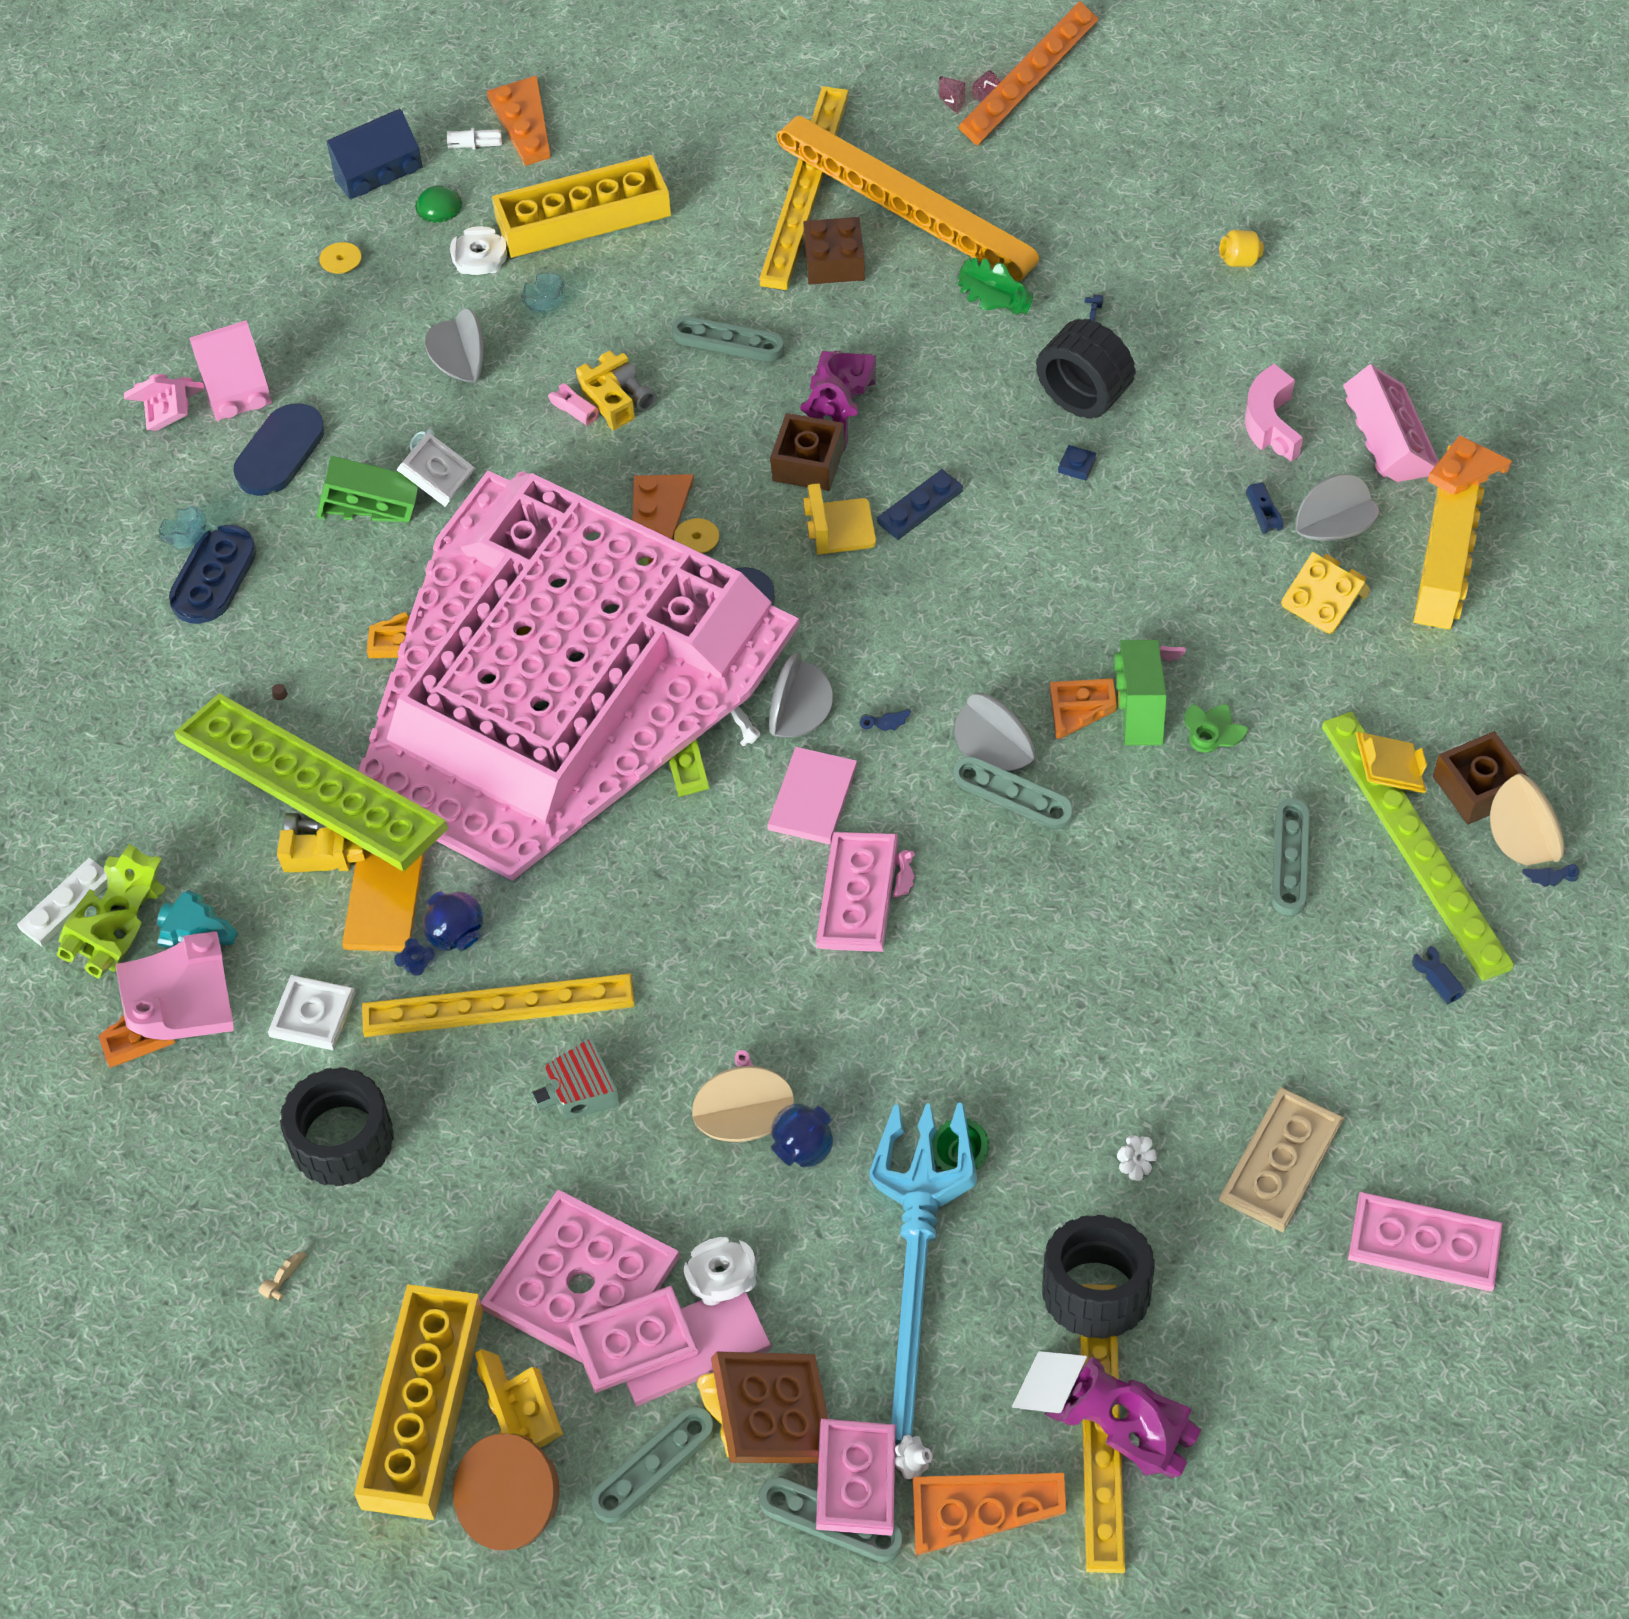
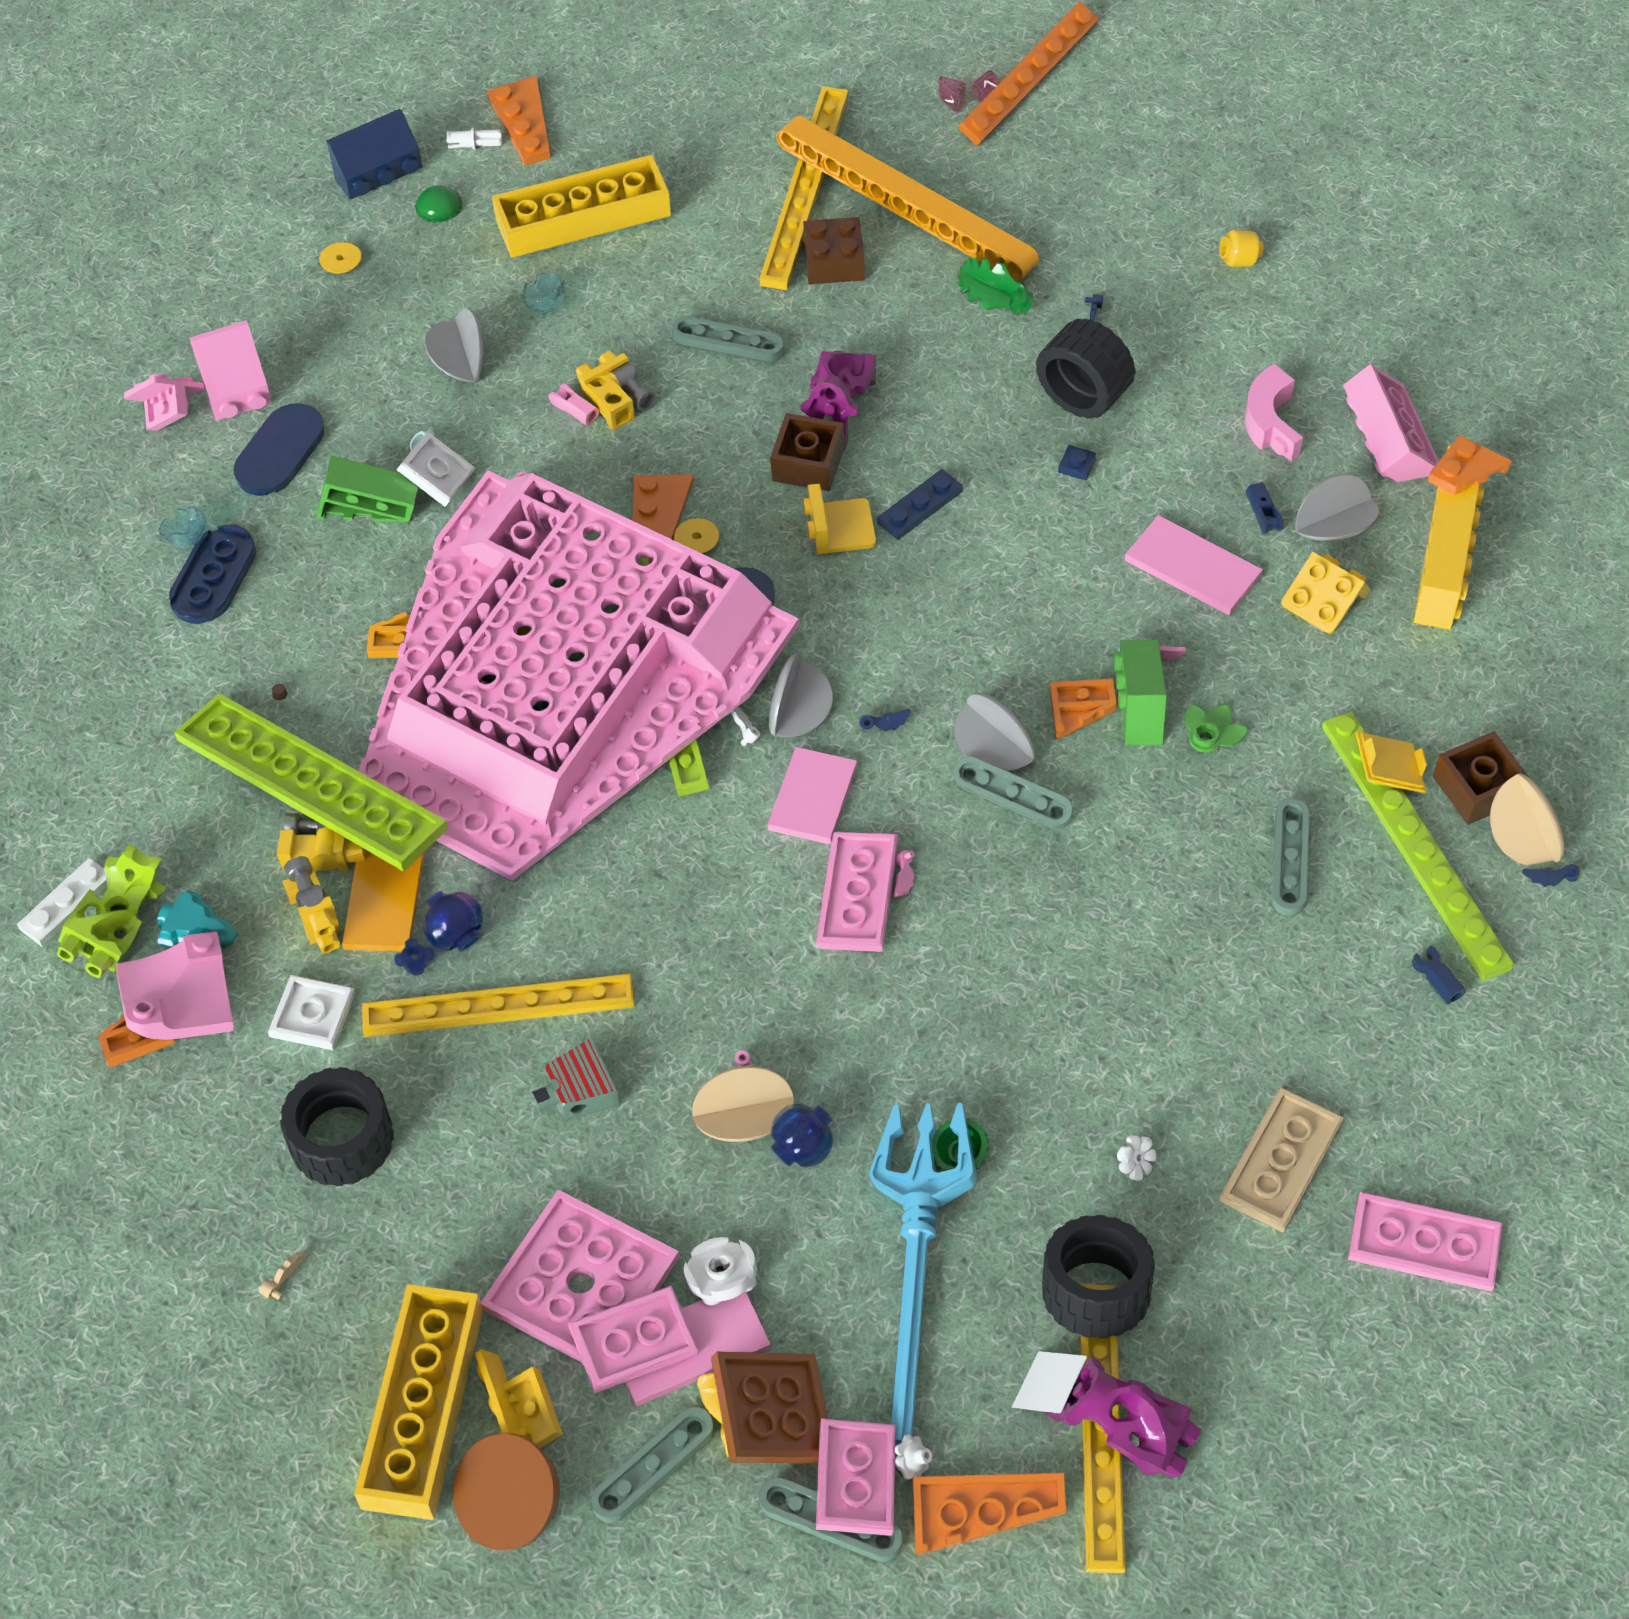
white plate [450,226,507,275] -> none
none -> yellow hips [282,856,342,954]
none -> bright pink tile [1125,515,1263,616]

